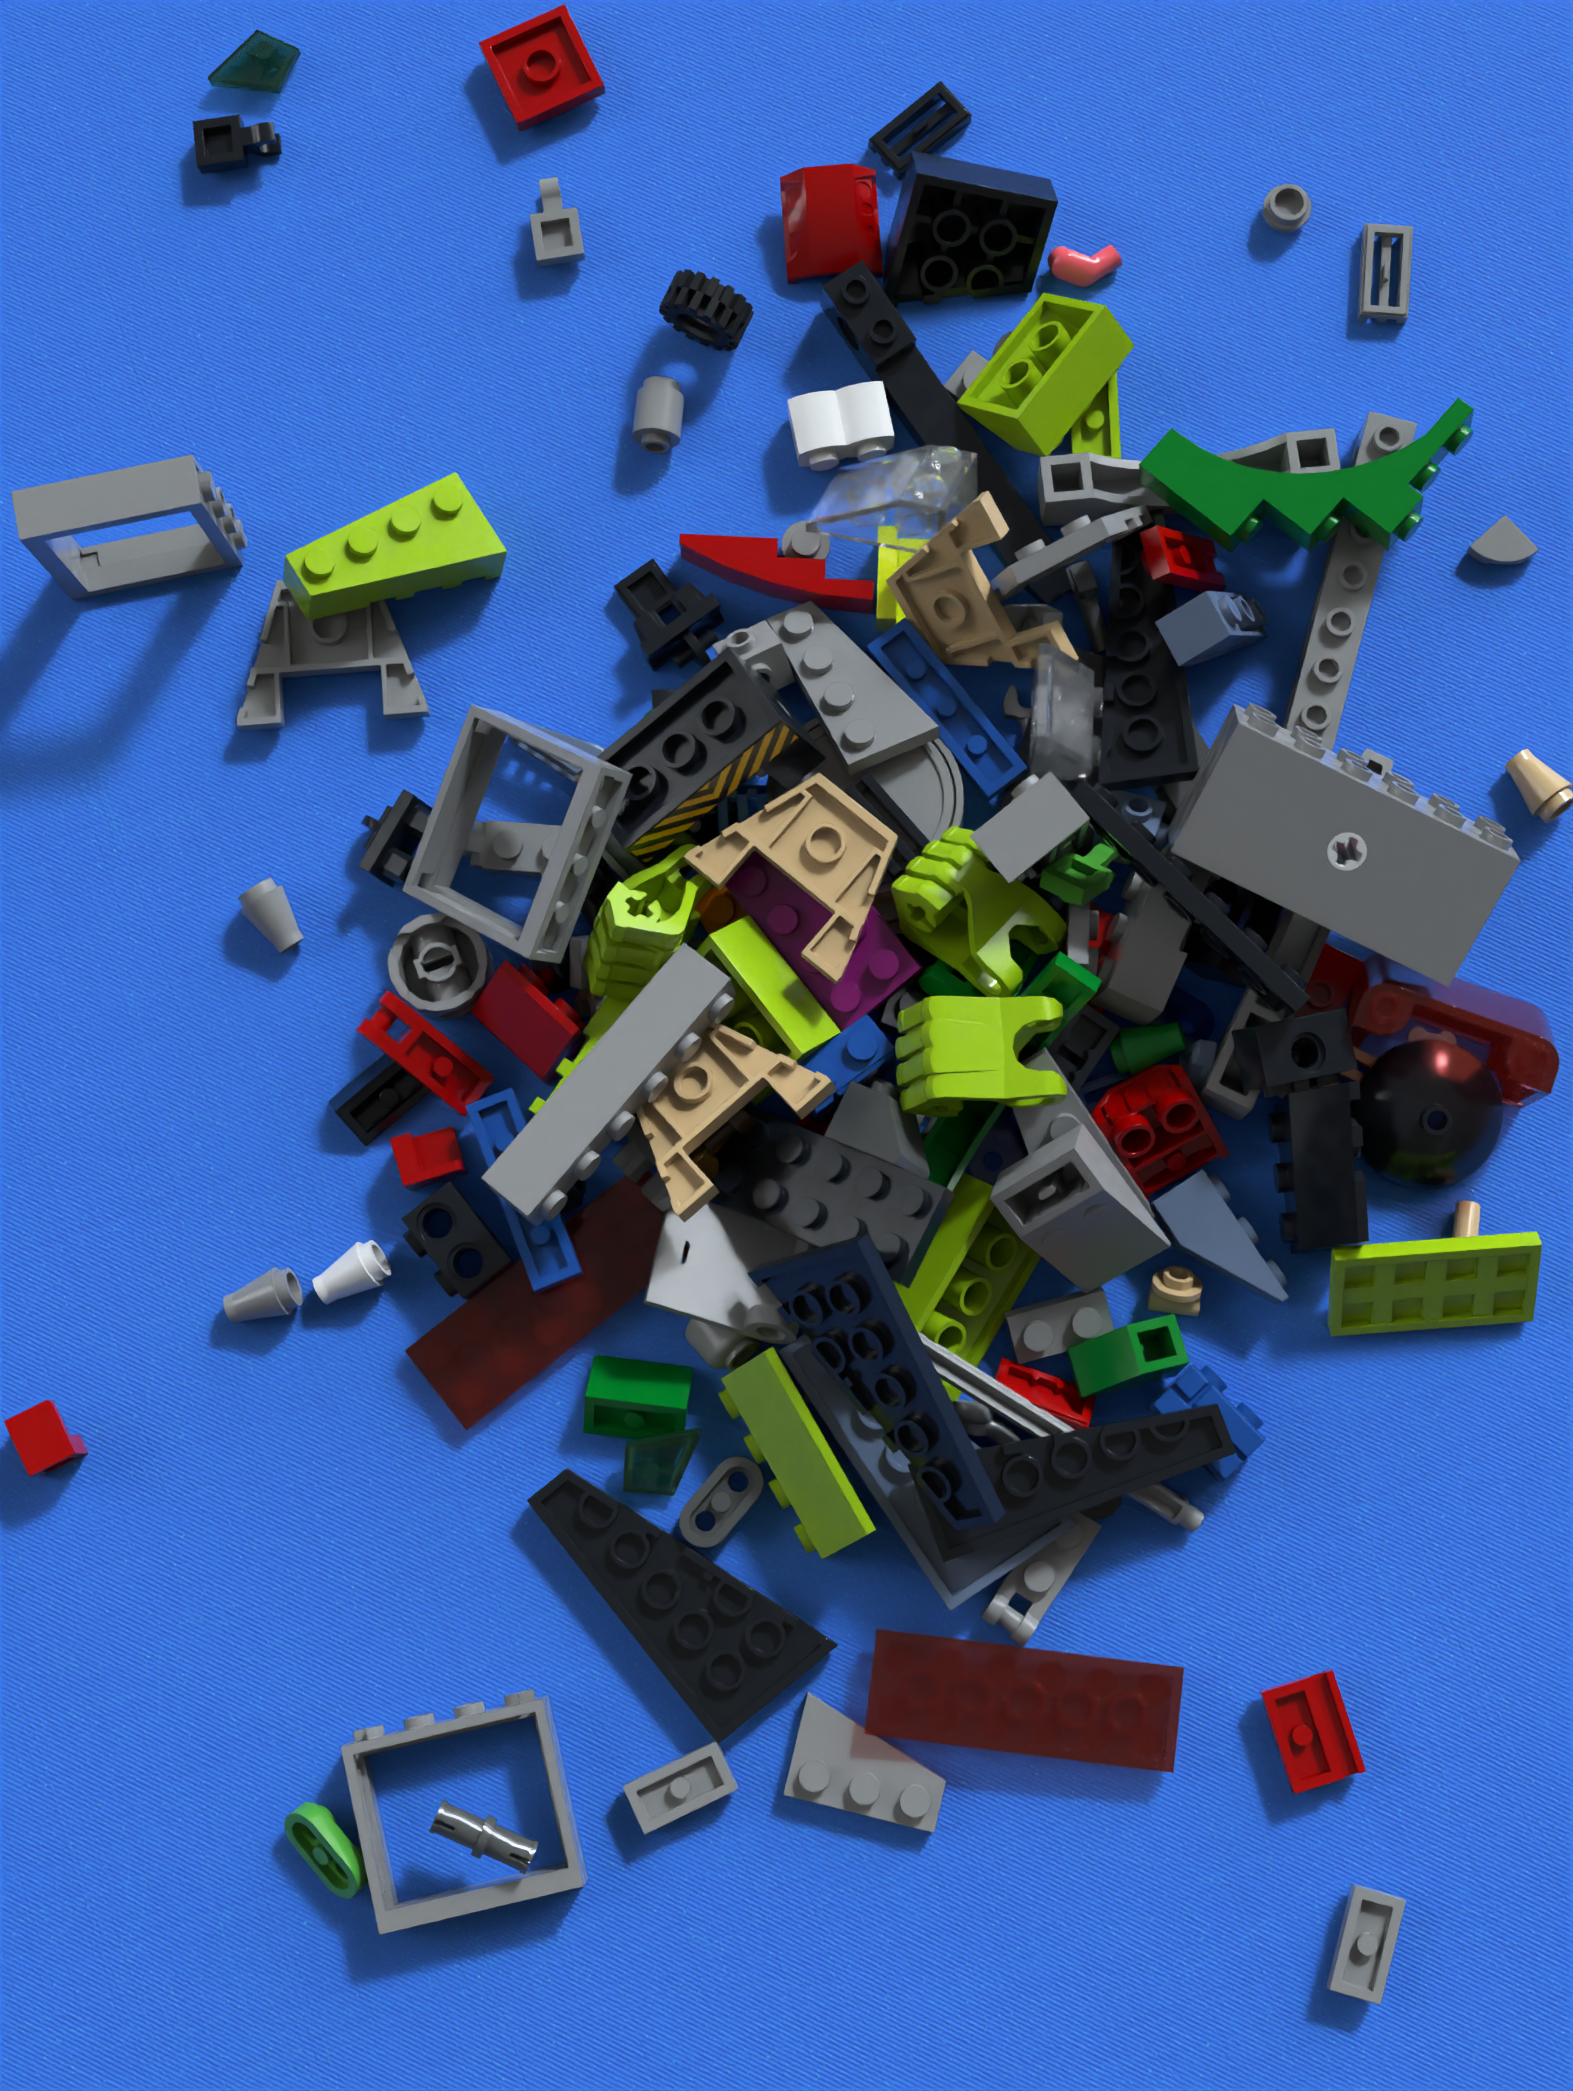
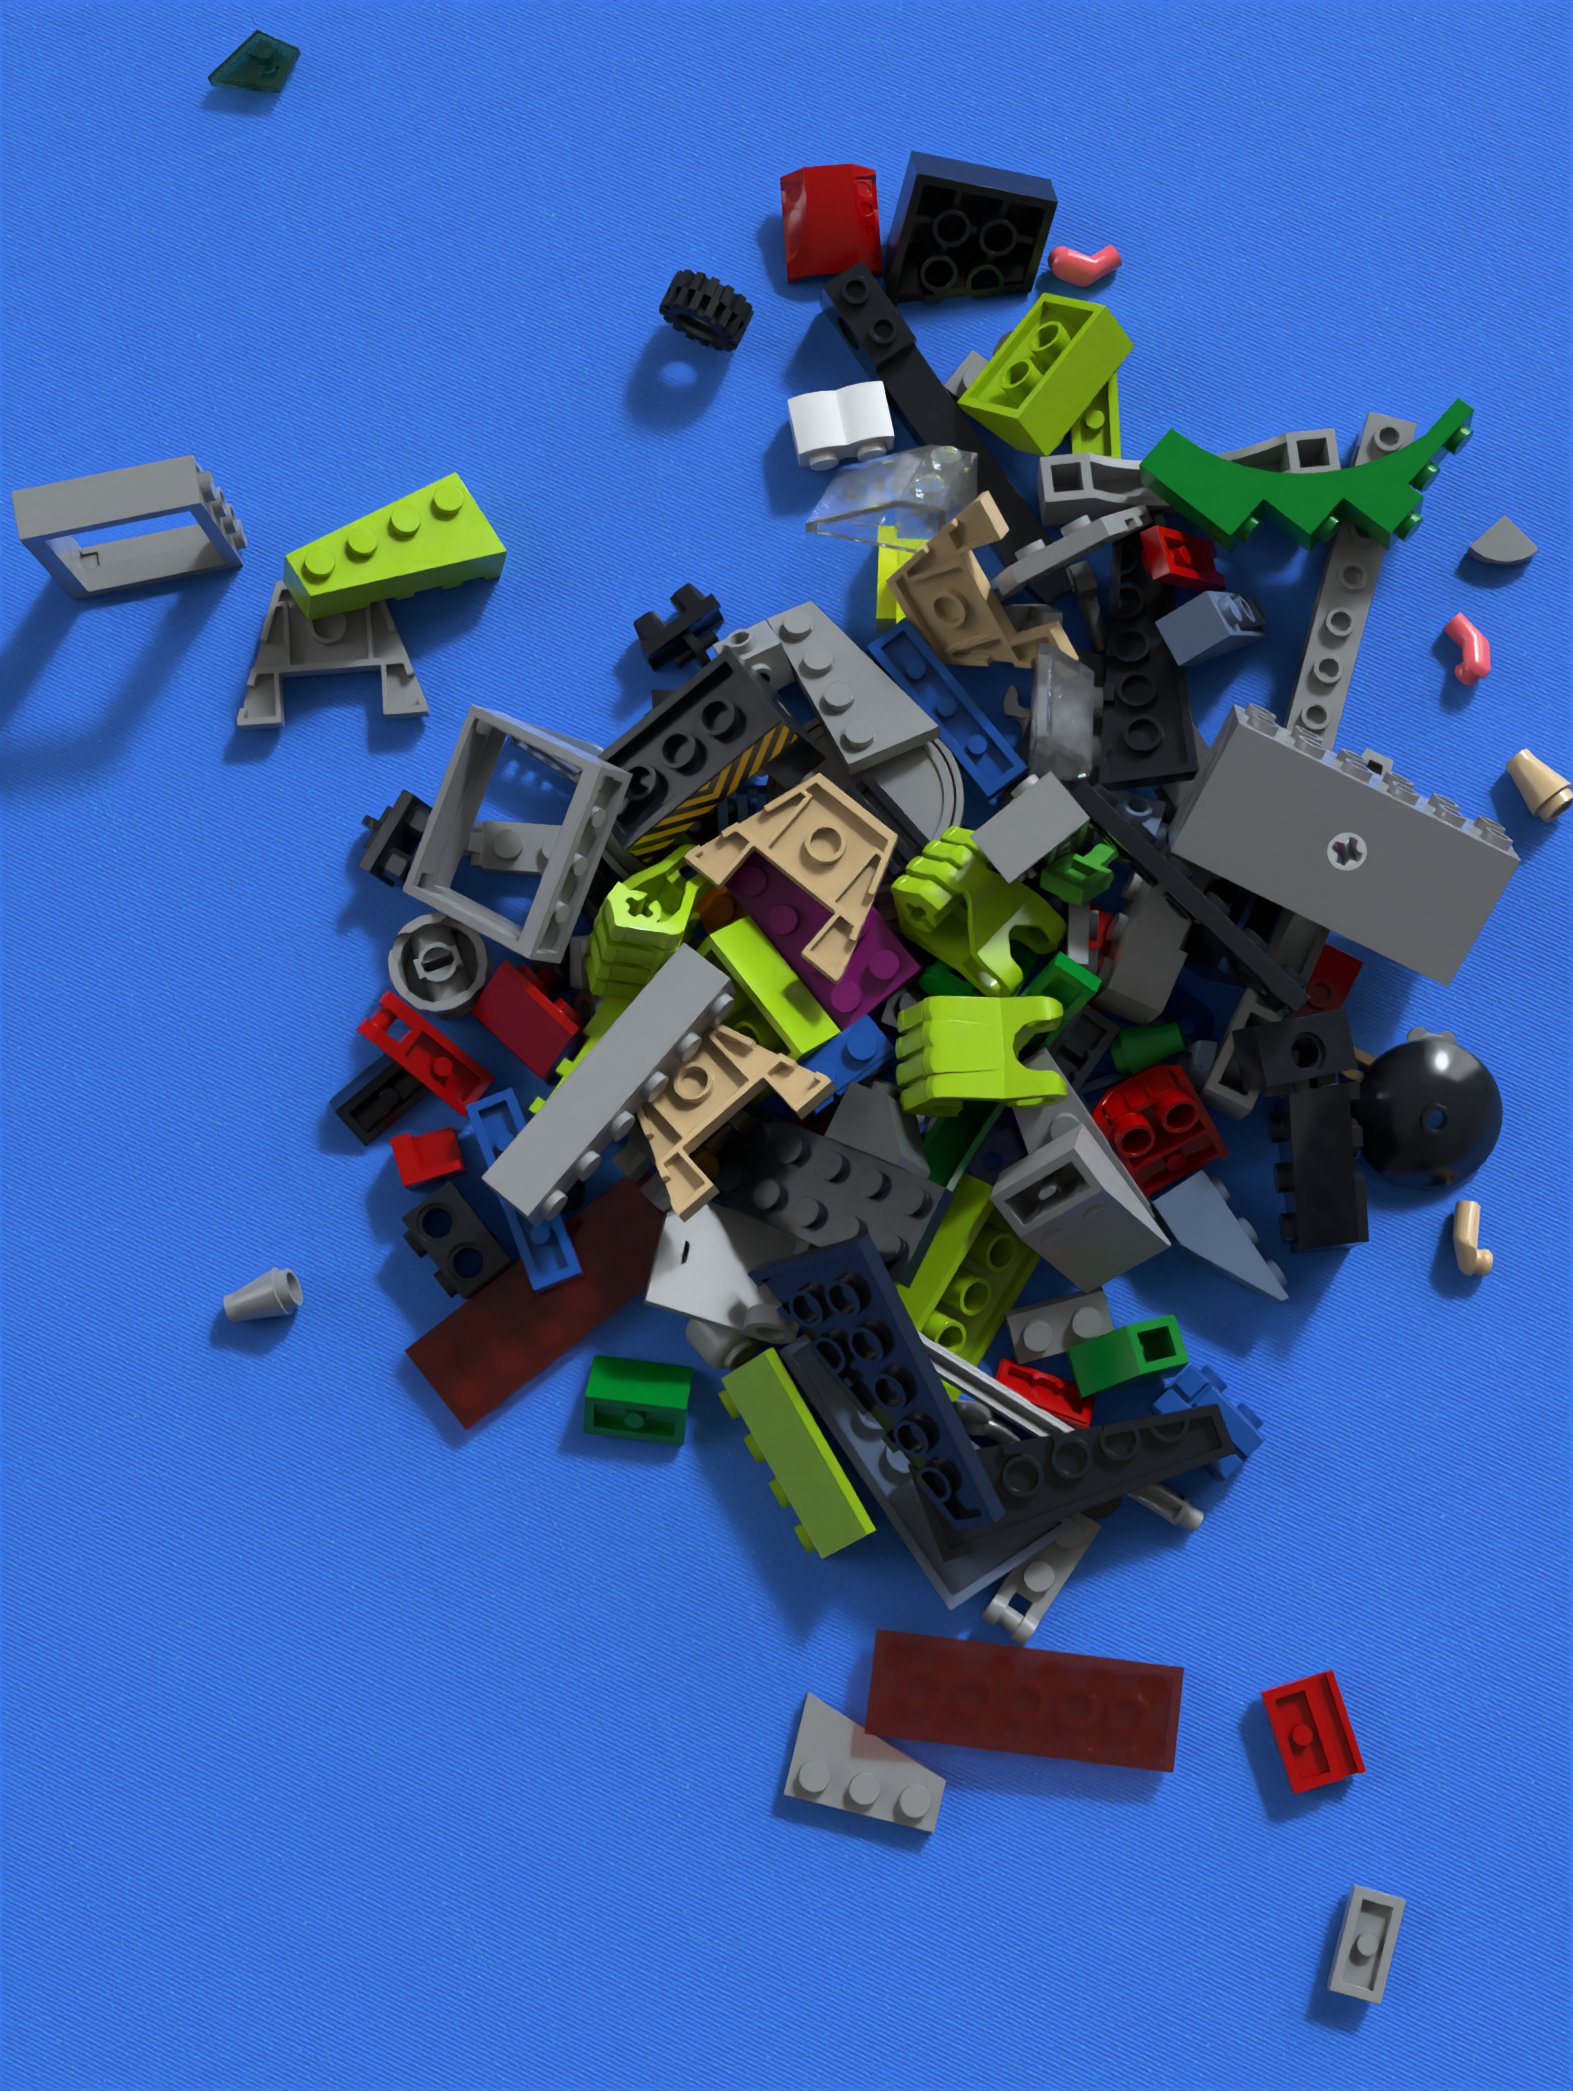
red panel [4,1400,88,1477] -> none
black plate [193,114,282,174] -> none
light grey cone [238,877,305,954] -> none
bright green plate [284,1802,368,1899] -> none
white cone [312,1240,391,1305] -> none
light grey window [341,1689,588,1935] -> none
dark grey pin [429,1800,539,1874] -> none
red plate [479,4,606,132] -> none
black wing [527,1468,838,1744] -> none
light grey plate [530,177,585,267] -> none
black tile [614,558,677,620] -> none
clear green piece [623,1428,701,1496] -> none
light grey plate [623,1741,739,1835] -> none
light grey brick [632,376,685,454] -> none
red slope [679,534,874,614] -> none
dark grey plate [679,1456,764,1547] -> none
light grey plate [782,521,830,559] -> none
black tile [868,81,972,181] -> none
tan plate [1147,1266,1203,1317] -> none
light grey plate [1262,184,1311,233] -> none
lime plate [1327,1231,1542,1337] -> none
clear red windscreen [1343,954,1559,1109] -> none
light grey tile [1357,223,1413,324] -> none
none -> coral arm [1443,612,1491,686]

